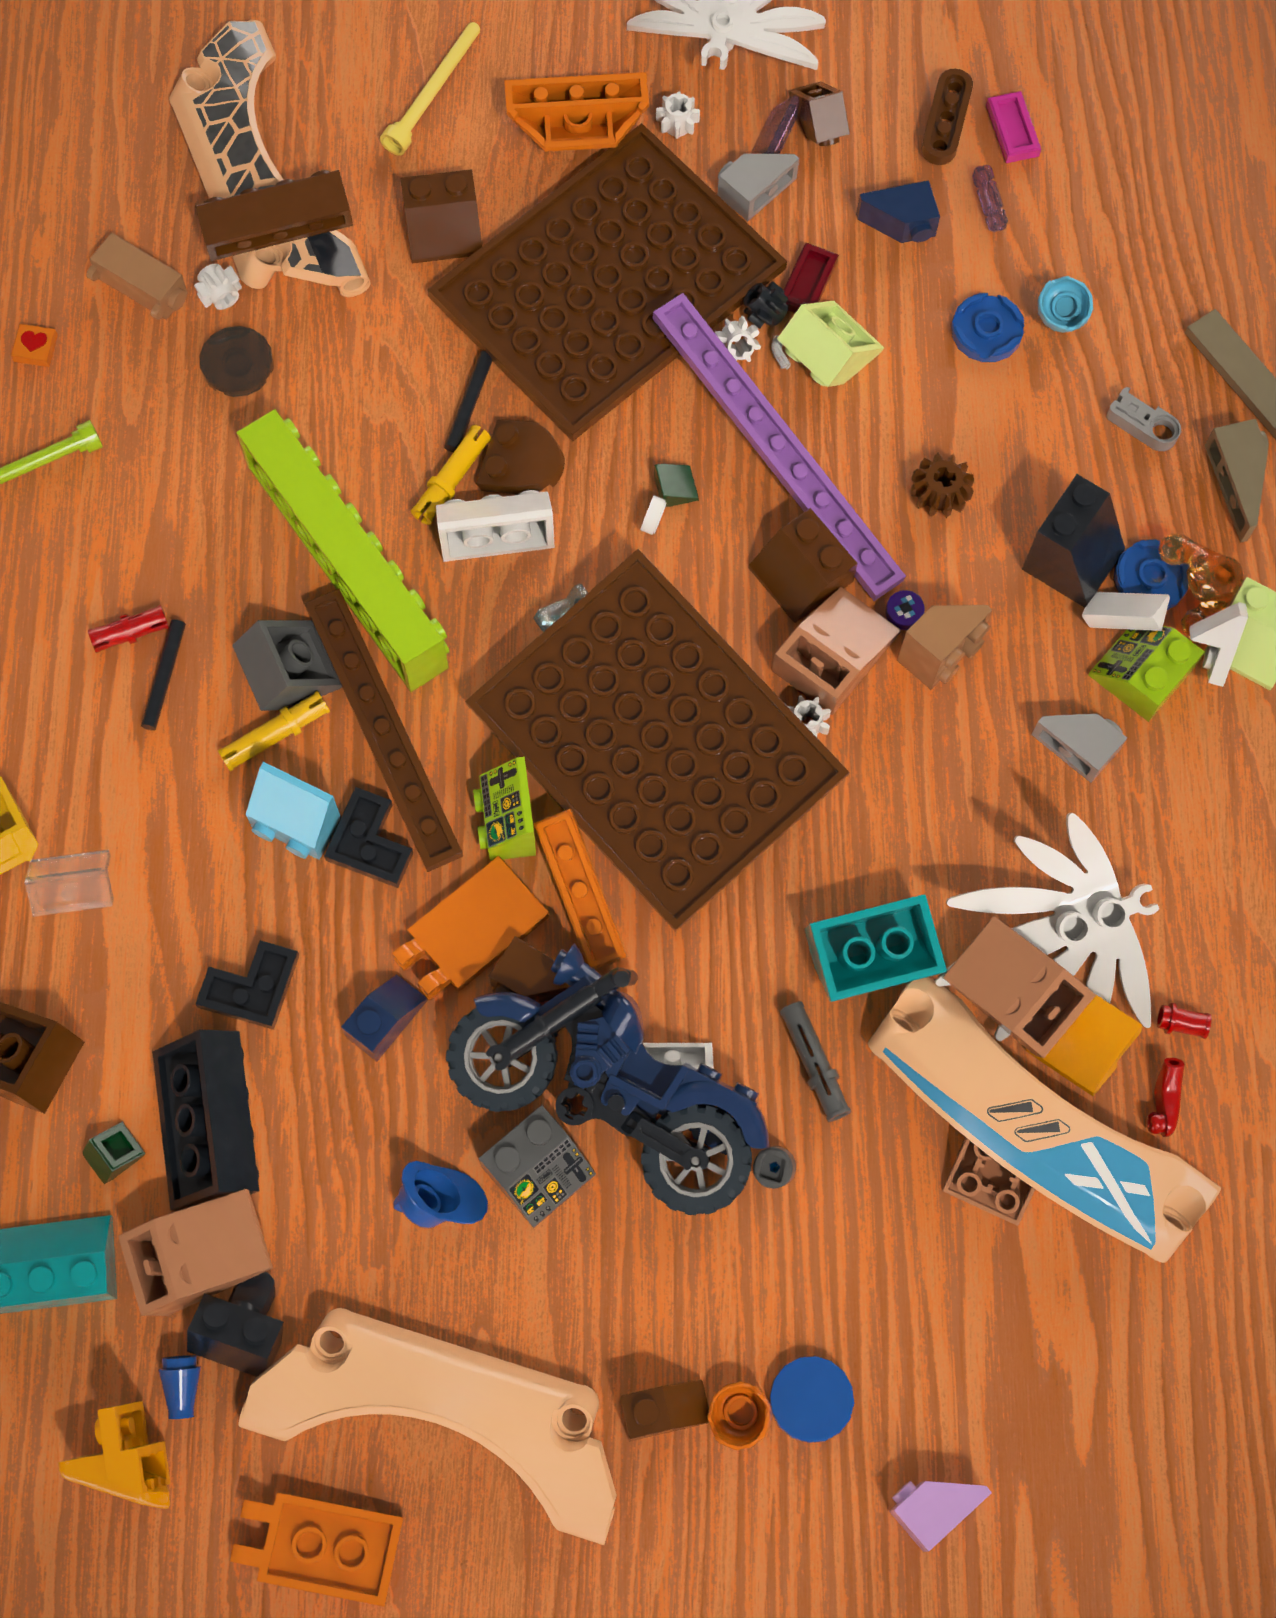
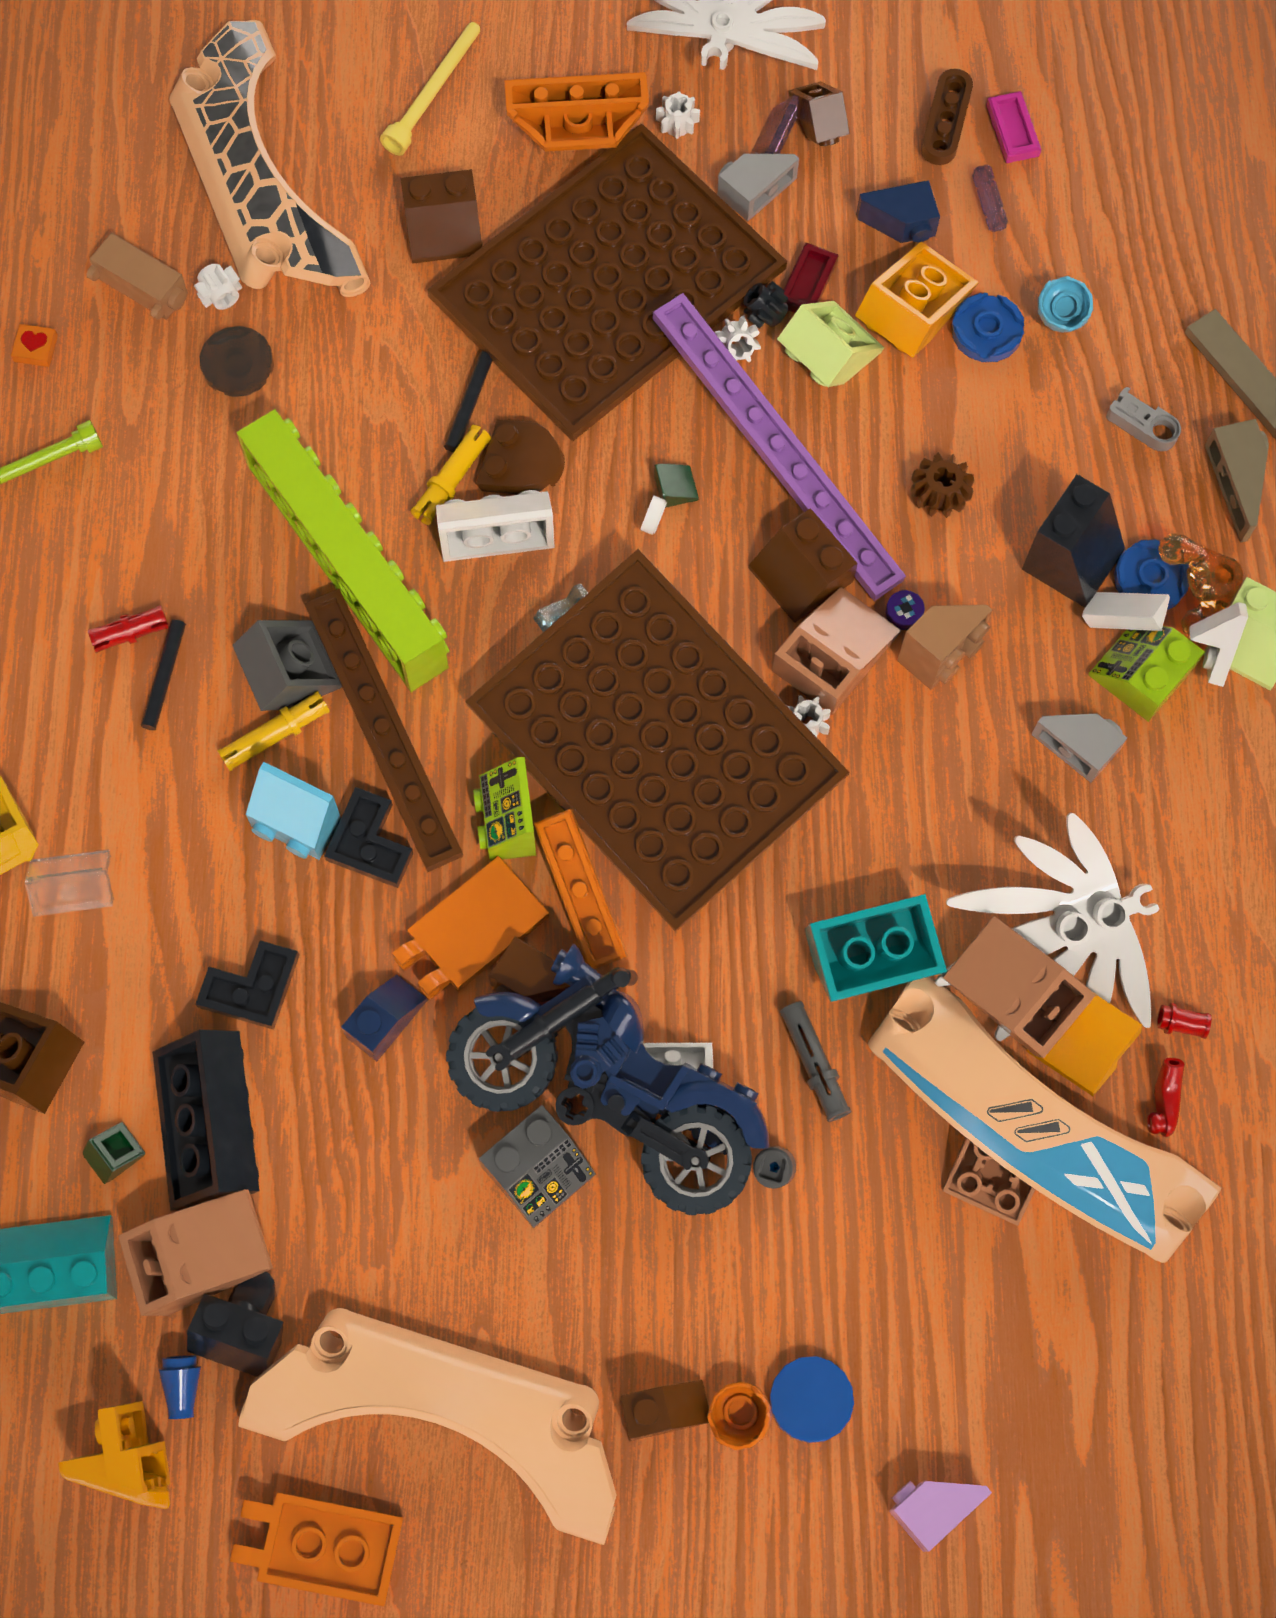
reddish brown brick [195,170,353,261] -> none
blue piece [393,1161,488,1228] -> none
white leg [771,335,791,370] -> none
none -> light orange slope [855,241,979,358]

